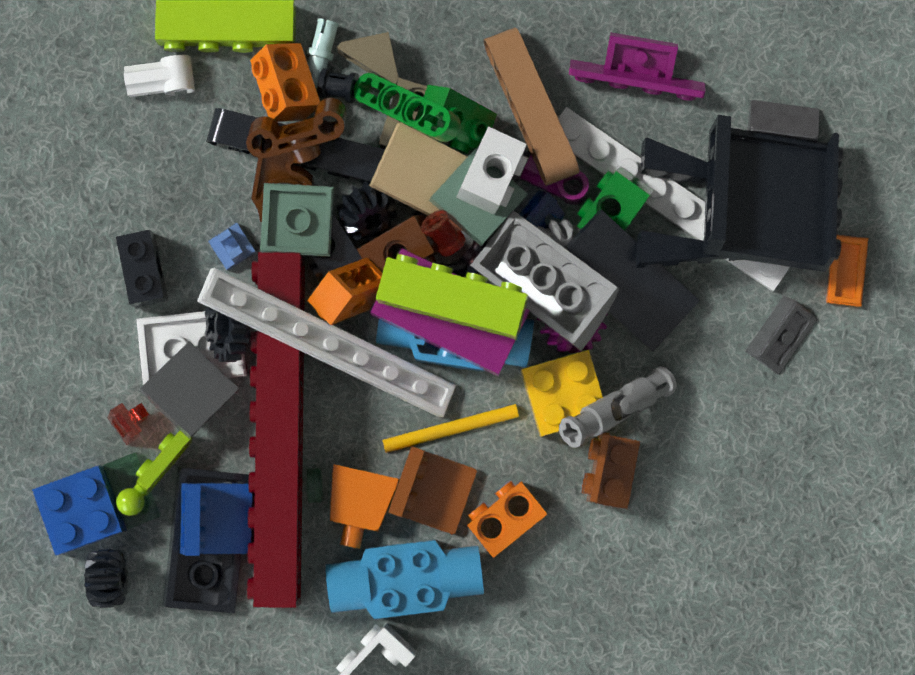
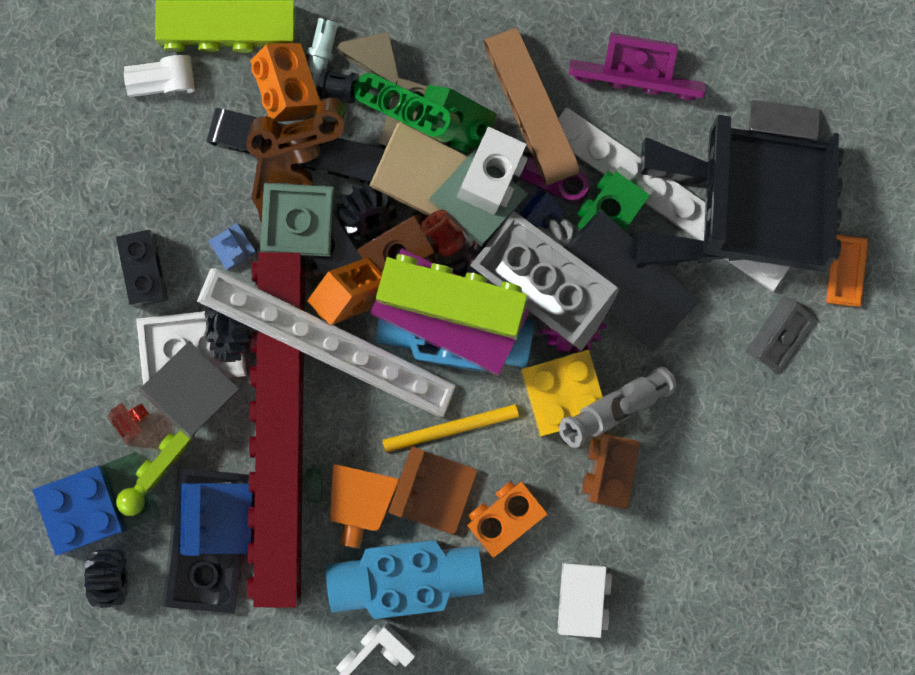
none -> white brick [557,563,612,638]

